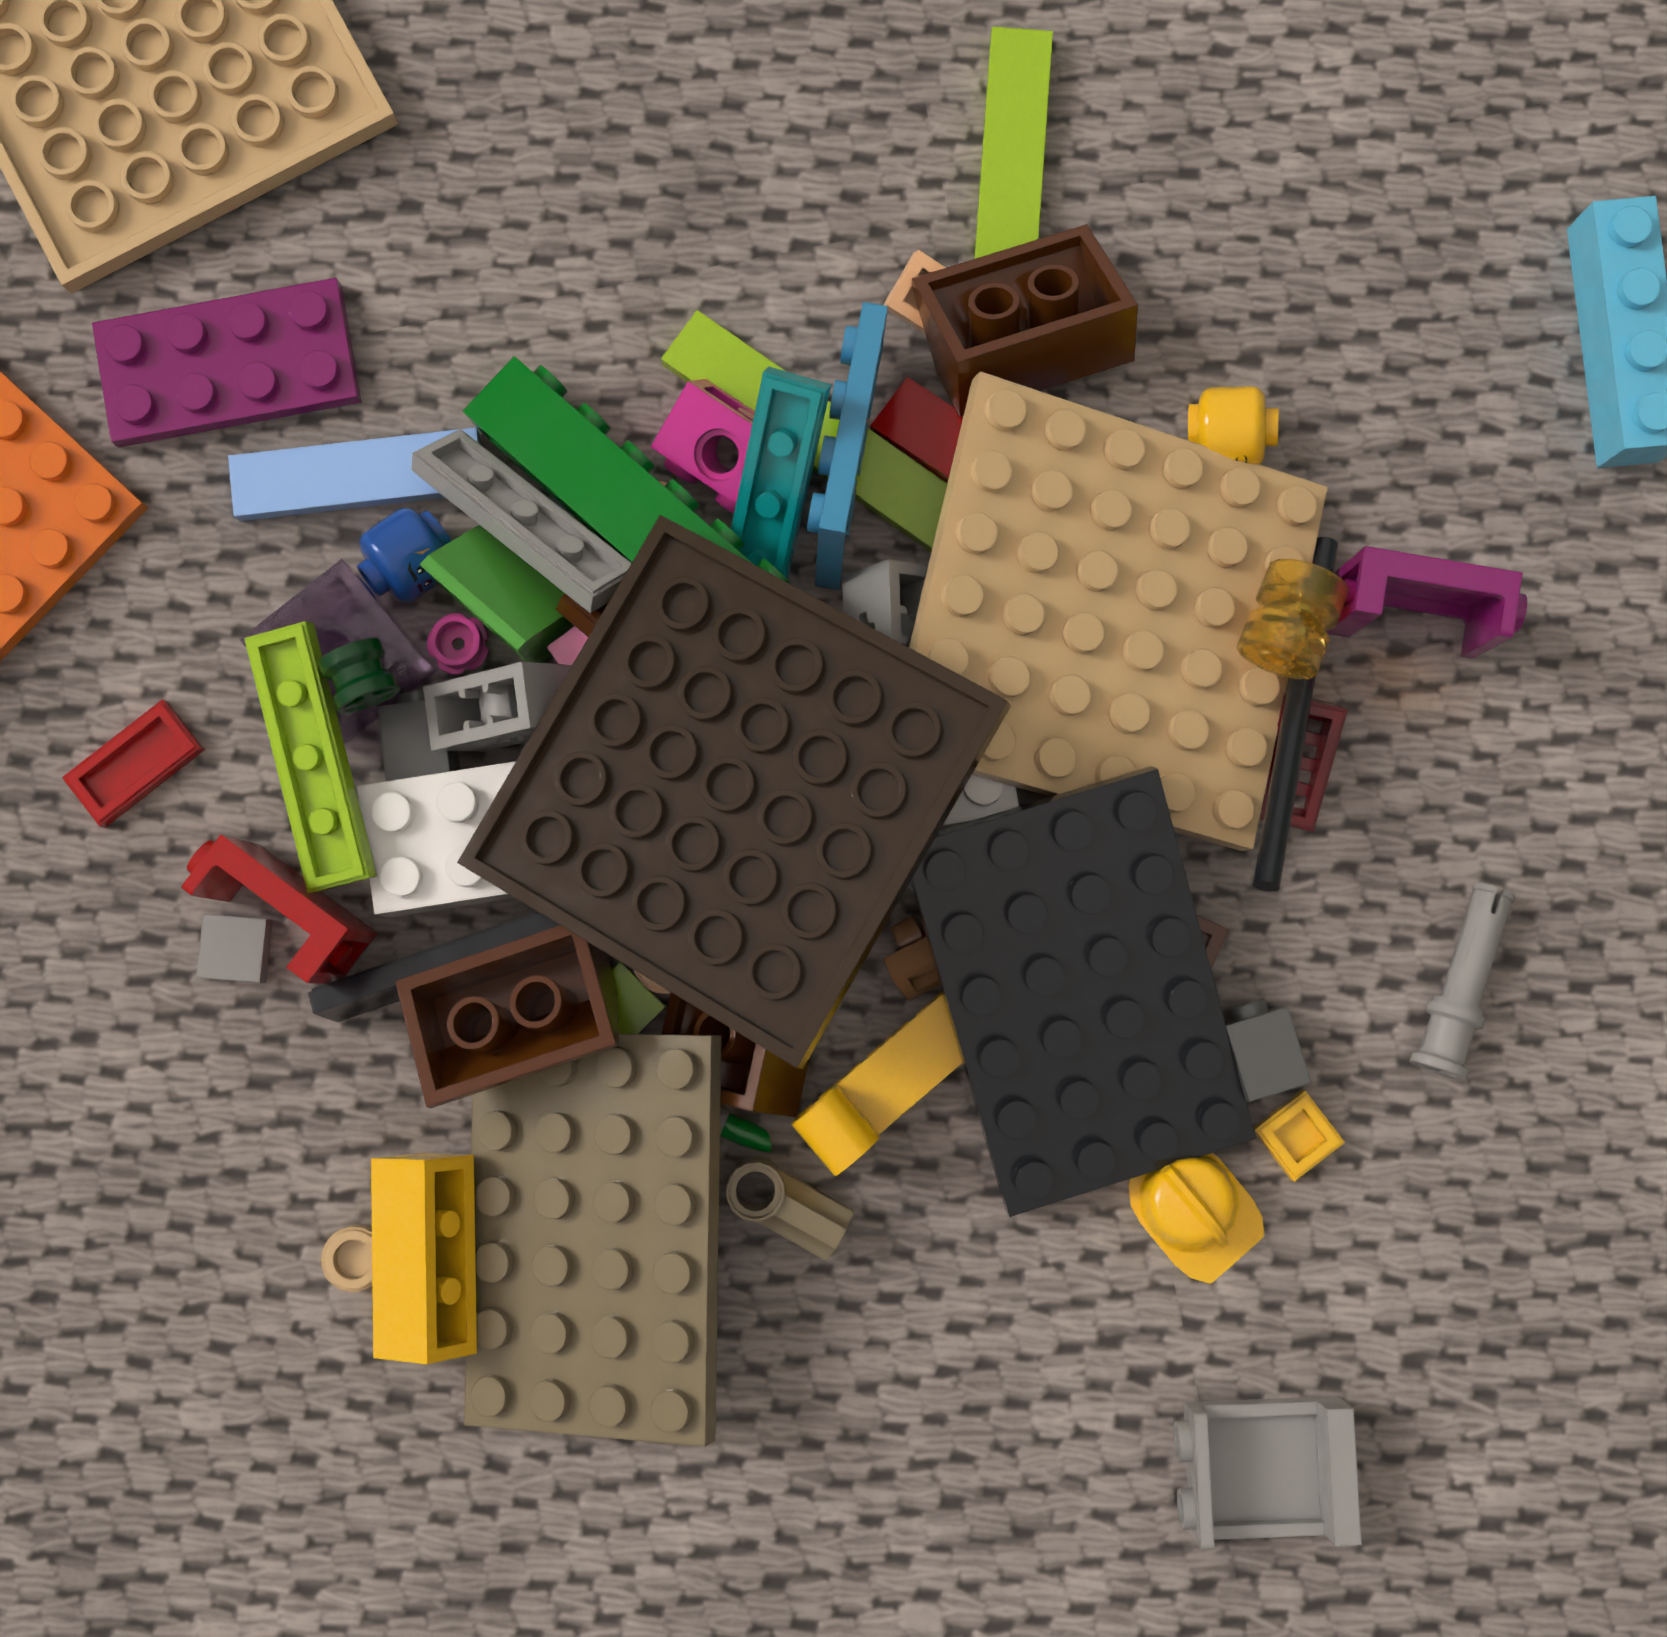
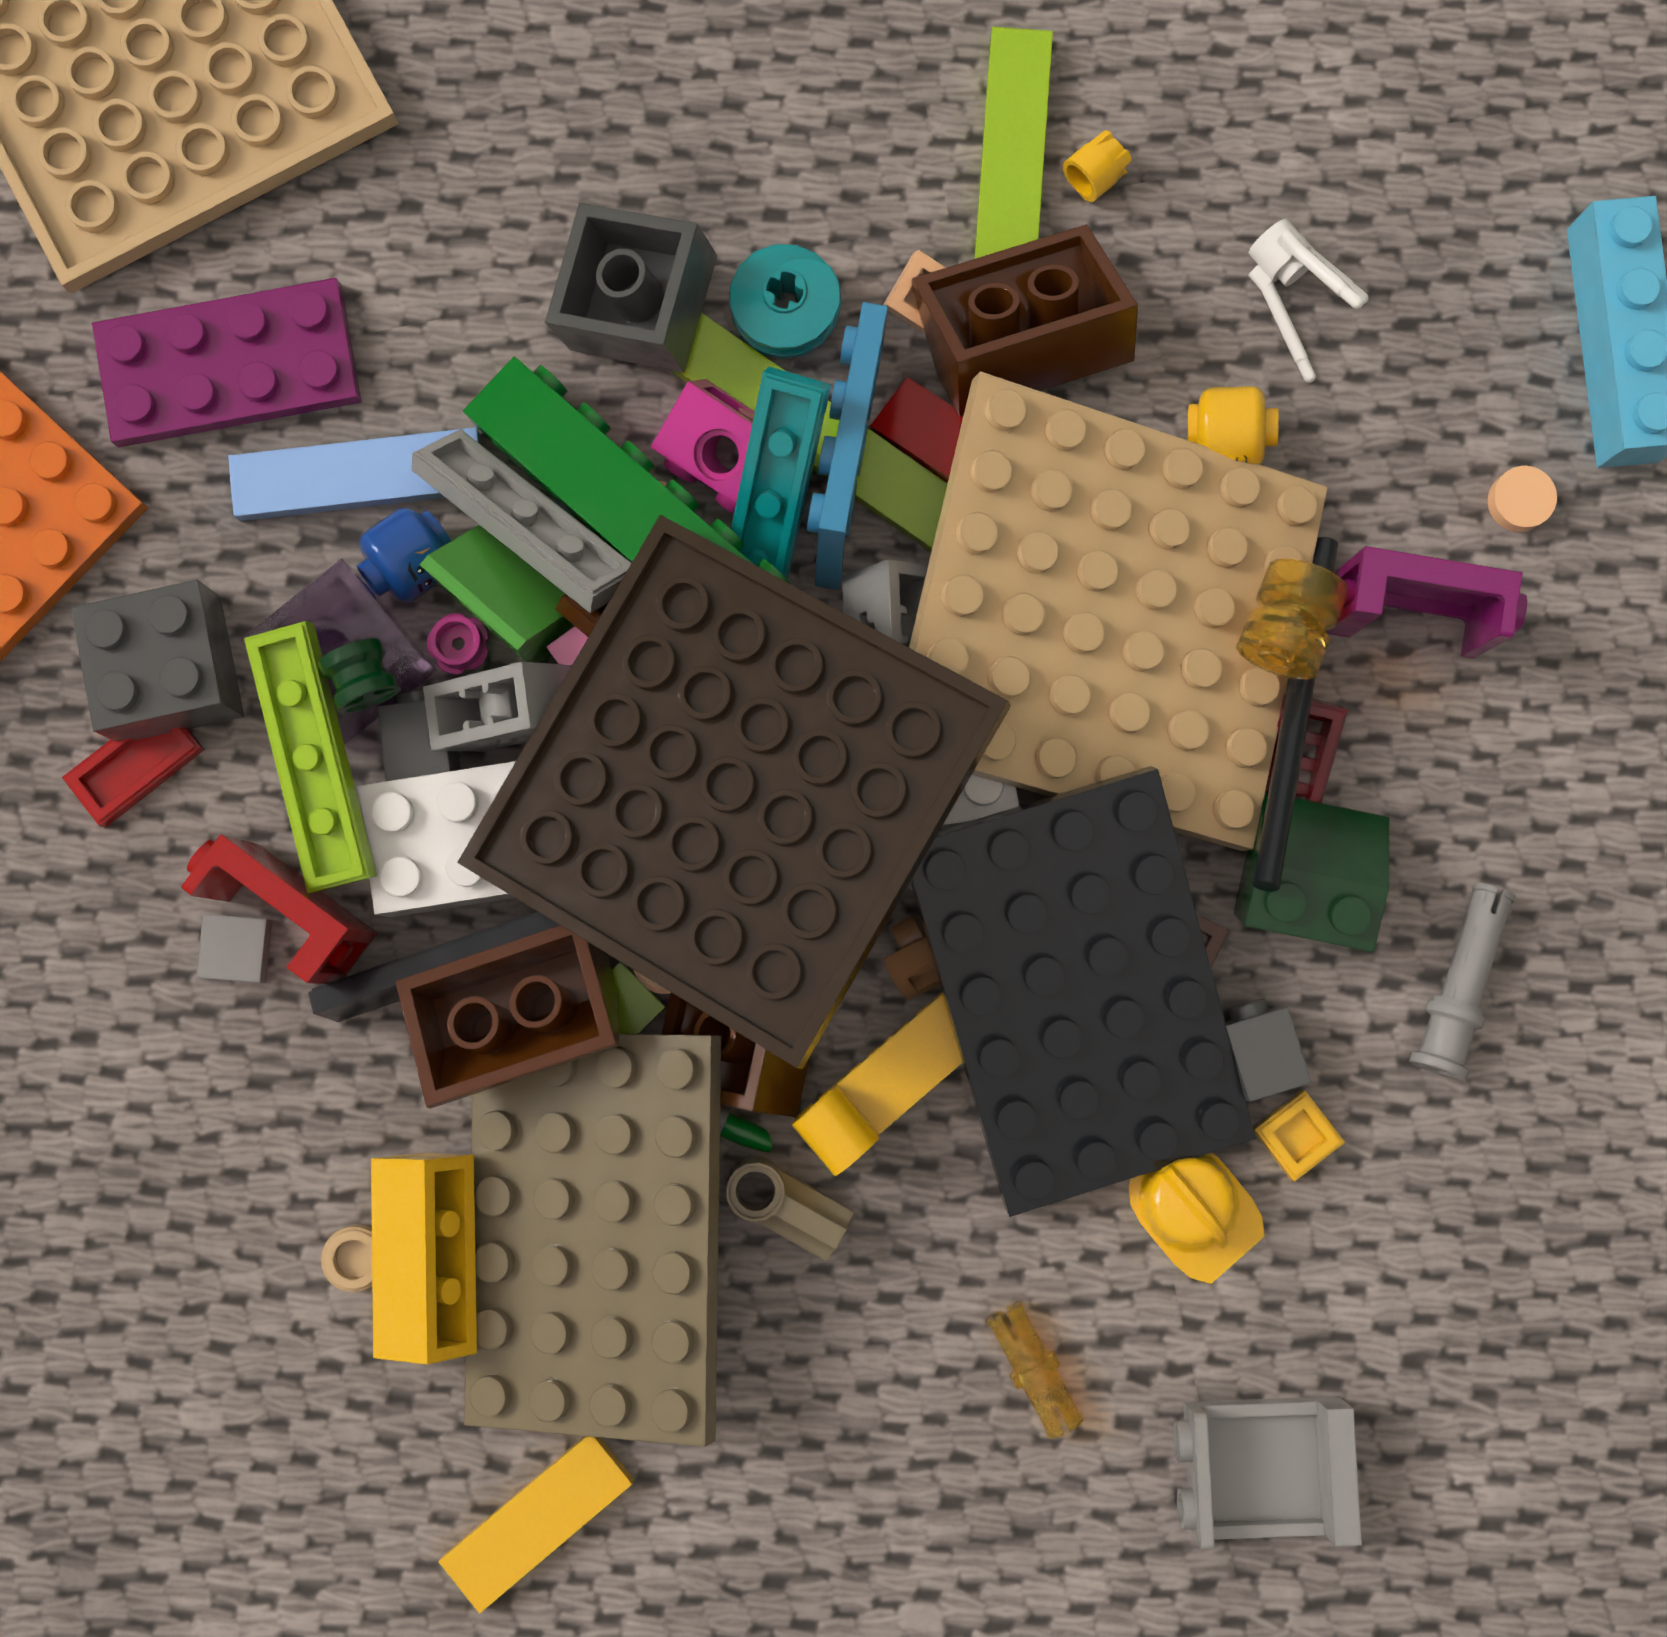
none -> dark grey brick [71,579,244,742]
none -> yellow tile [439,1436,634,1614]
none -> dark grey brick [545,203,717,373]
none -> teal piece [729,244,841,359]
none -> clear yellow pin [985,1301,1085,1439]
none -> yellow hose [1063,130,1132,202]
none -> dark green slope [1233,791,1389,952]
none -> white plant [1248,218,1369,383]
none -> light nougat tile [1488,466,1557,532]

